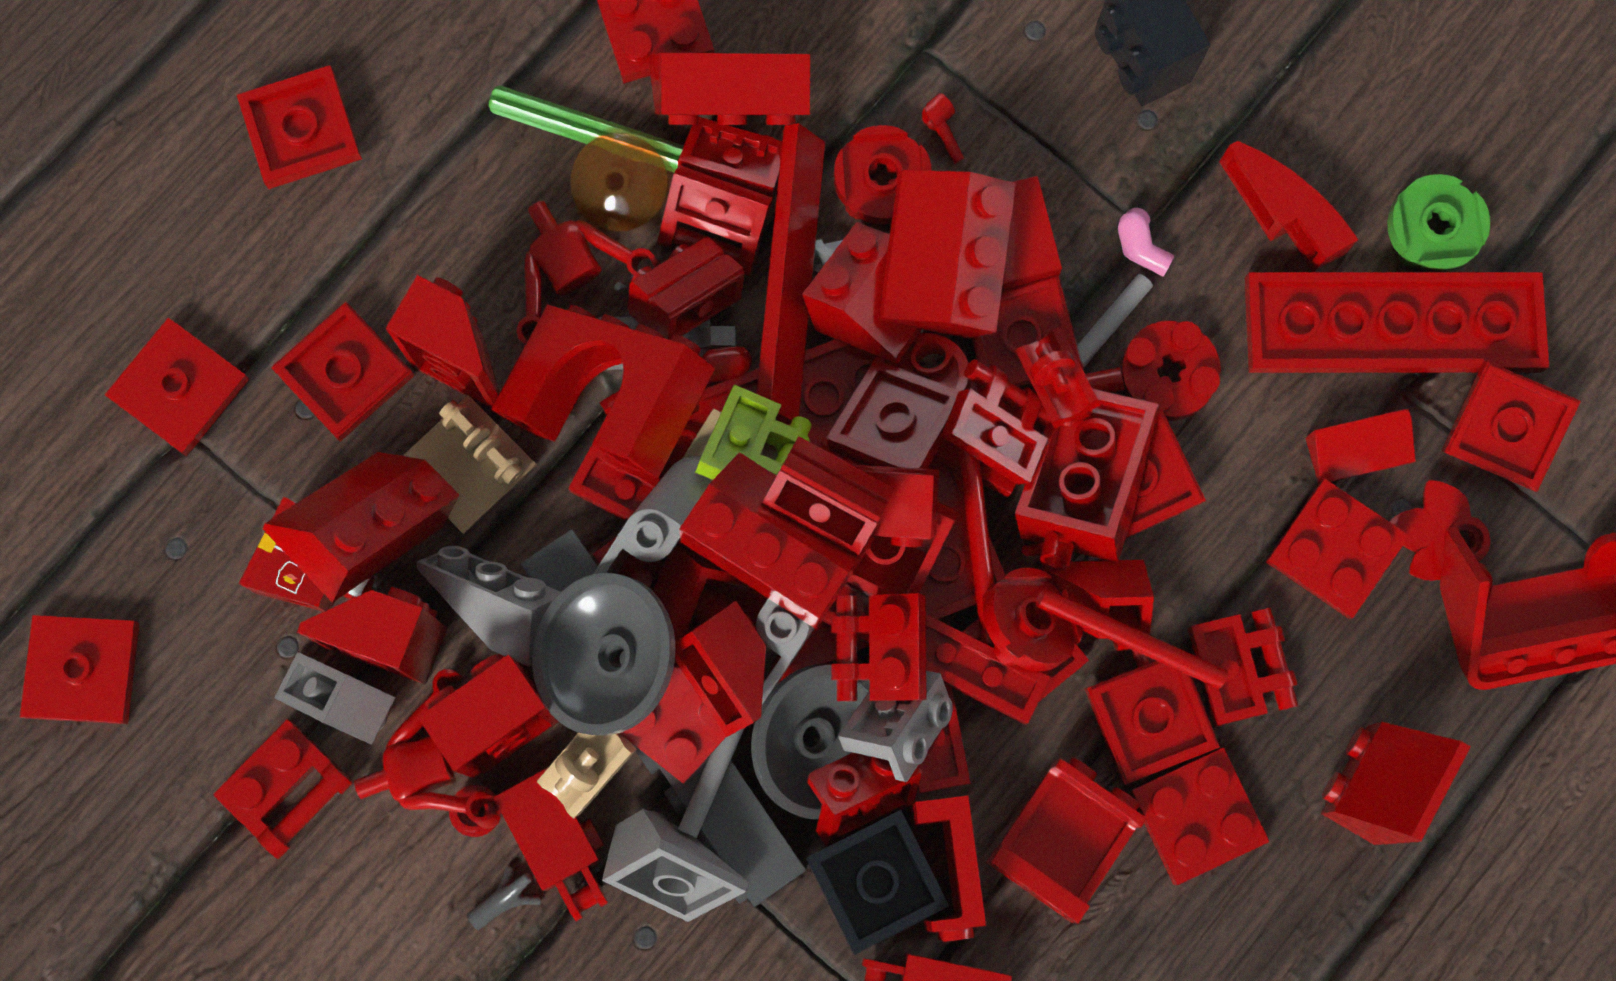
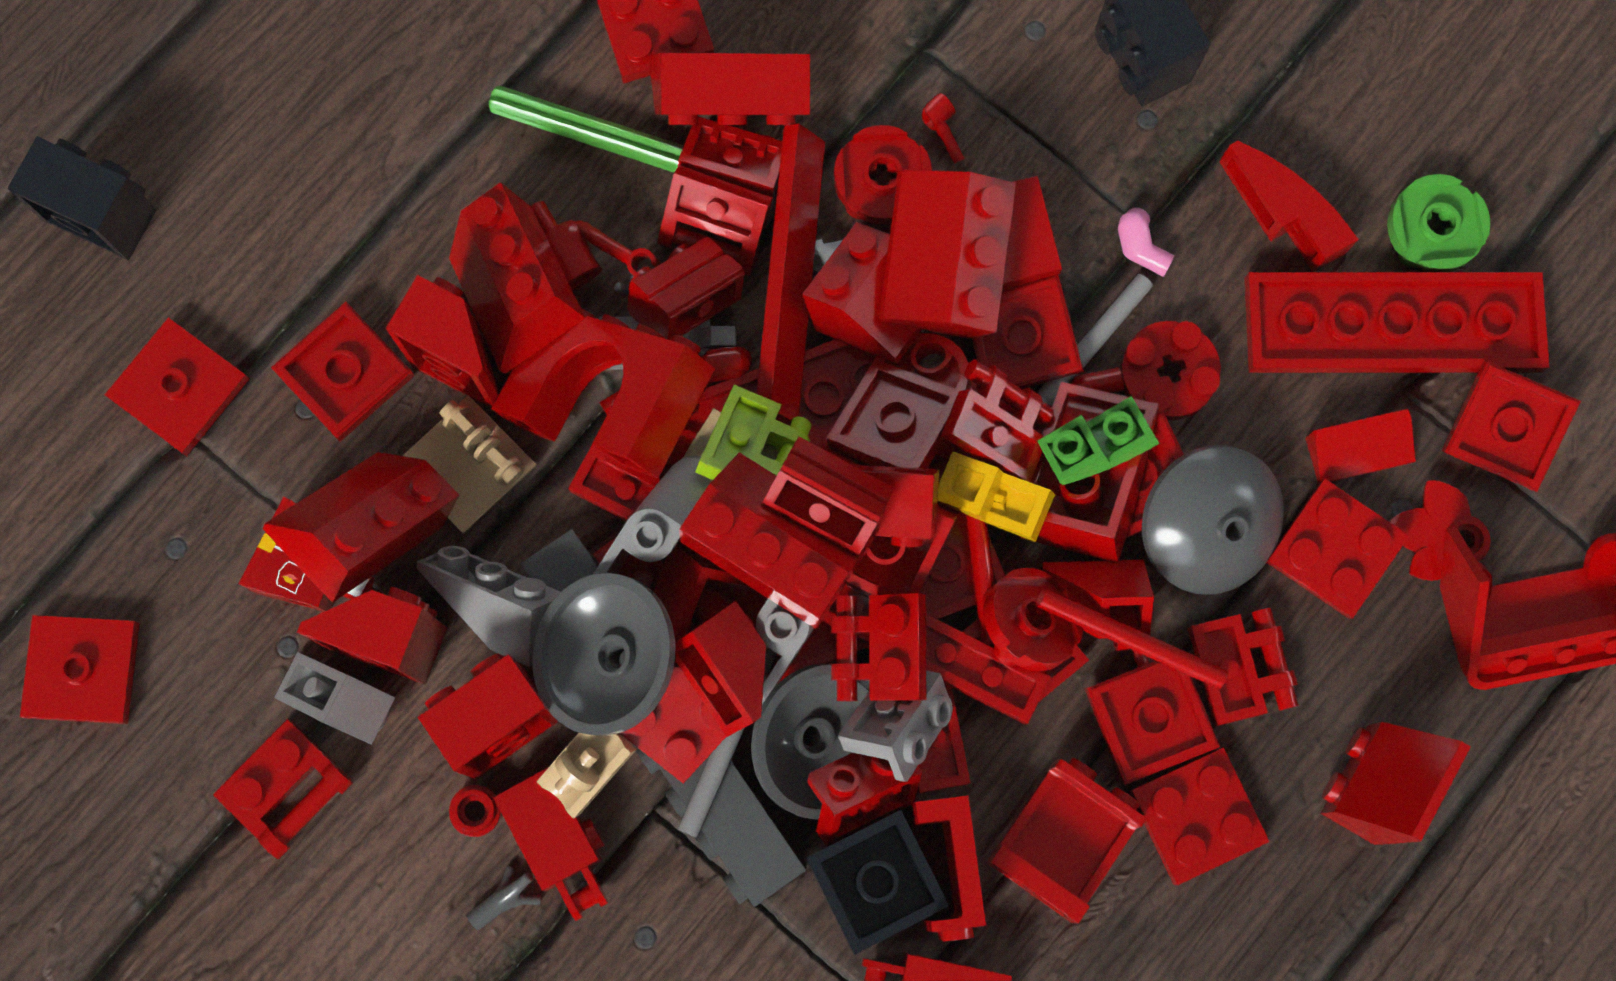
red plate [237,65,362,189] -> none
red piece [354,669,501,829] -> none
clear orange dish [571,133,668,231] -> none
light grey slope [602,809,749,922] -> none
red hips [1015,326,1101,429] -> none
red hand [1022,531,1075,570] -> none
none -> black brick [7,136,156,261]
none -> red slope [449,182,585,374]
none -> yellow slope [938,452,1055,542]
none -> bright green slope [1037,396,1160,485]
none -> dark grey dish [1142,445,1284,595]

